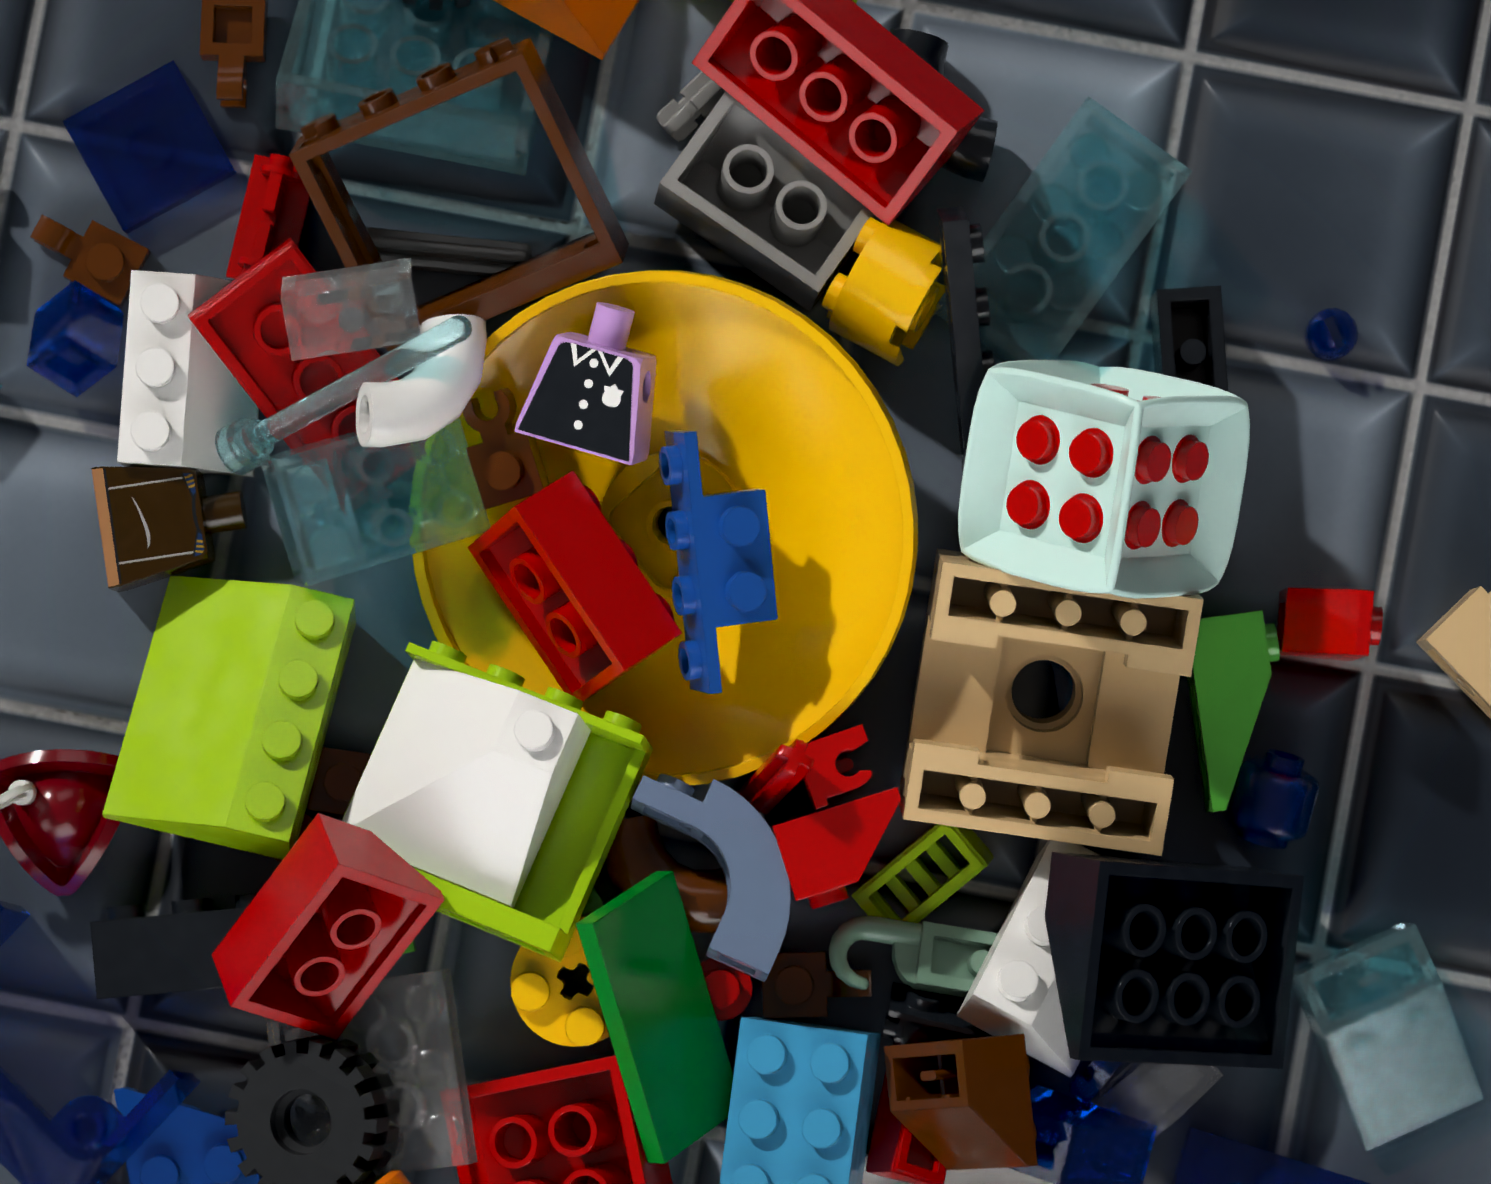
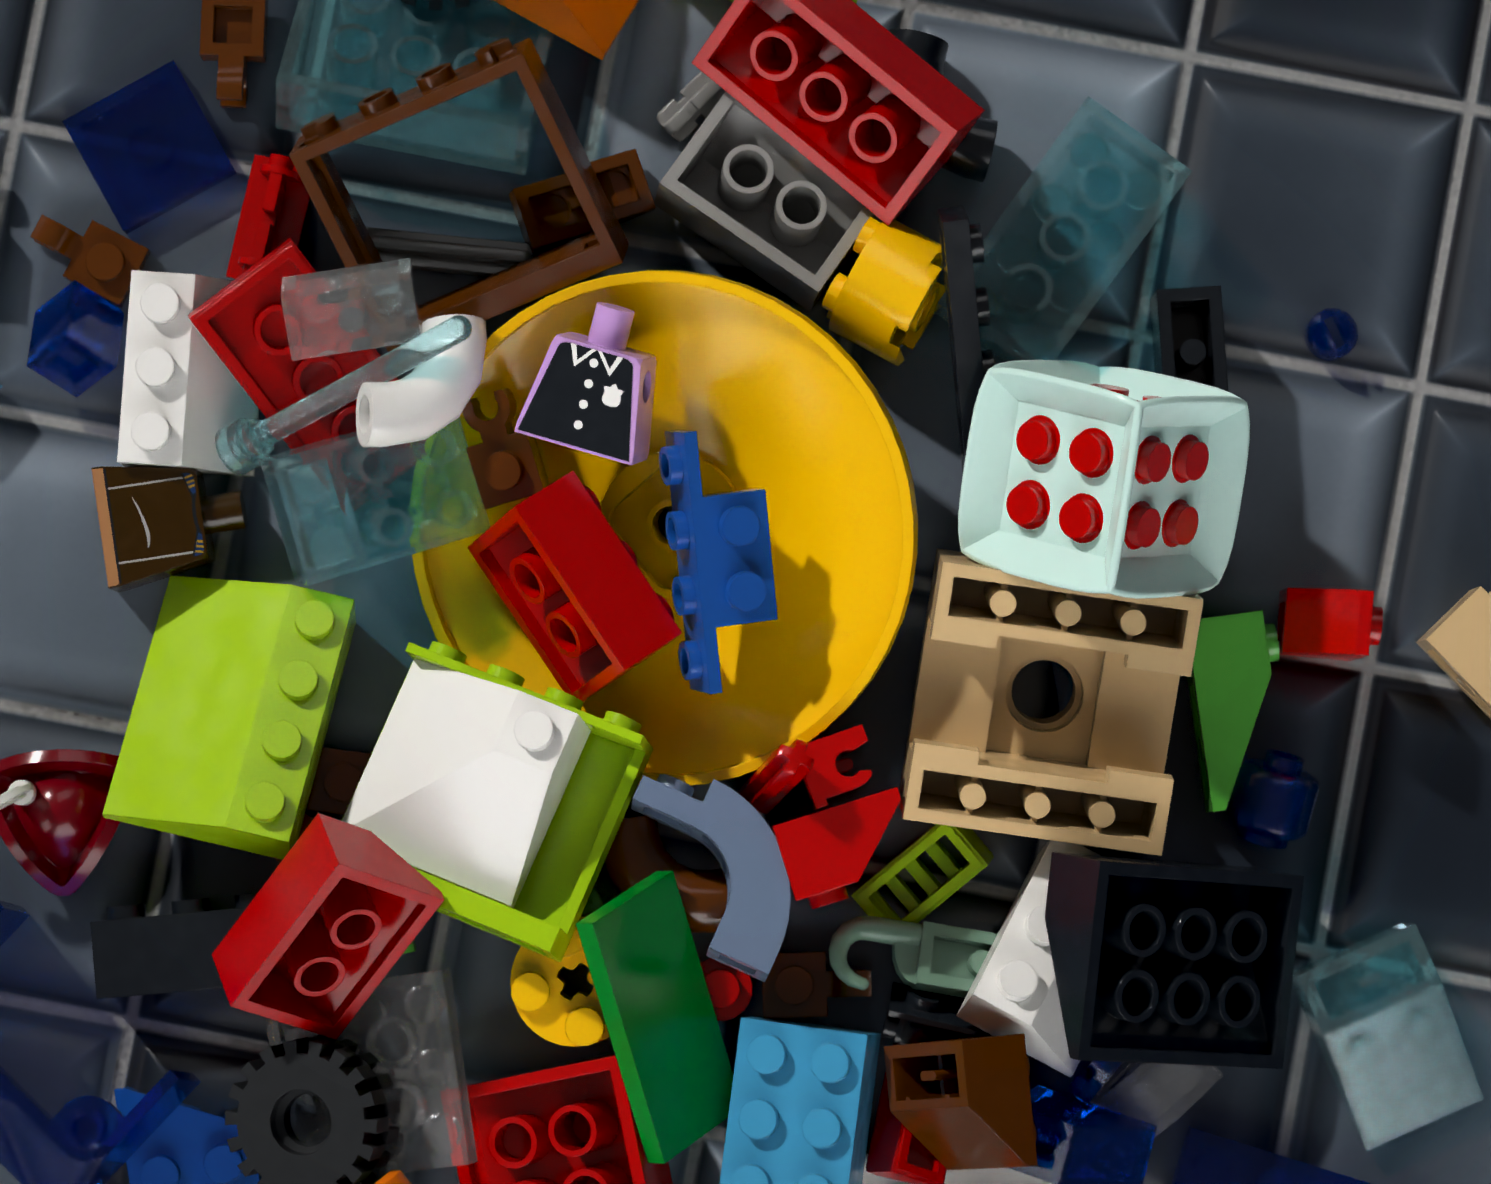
none -> reddish brown slope [508,148,656,253]

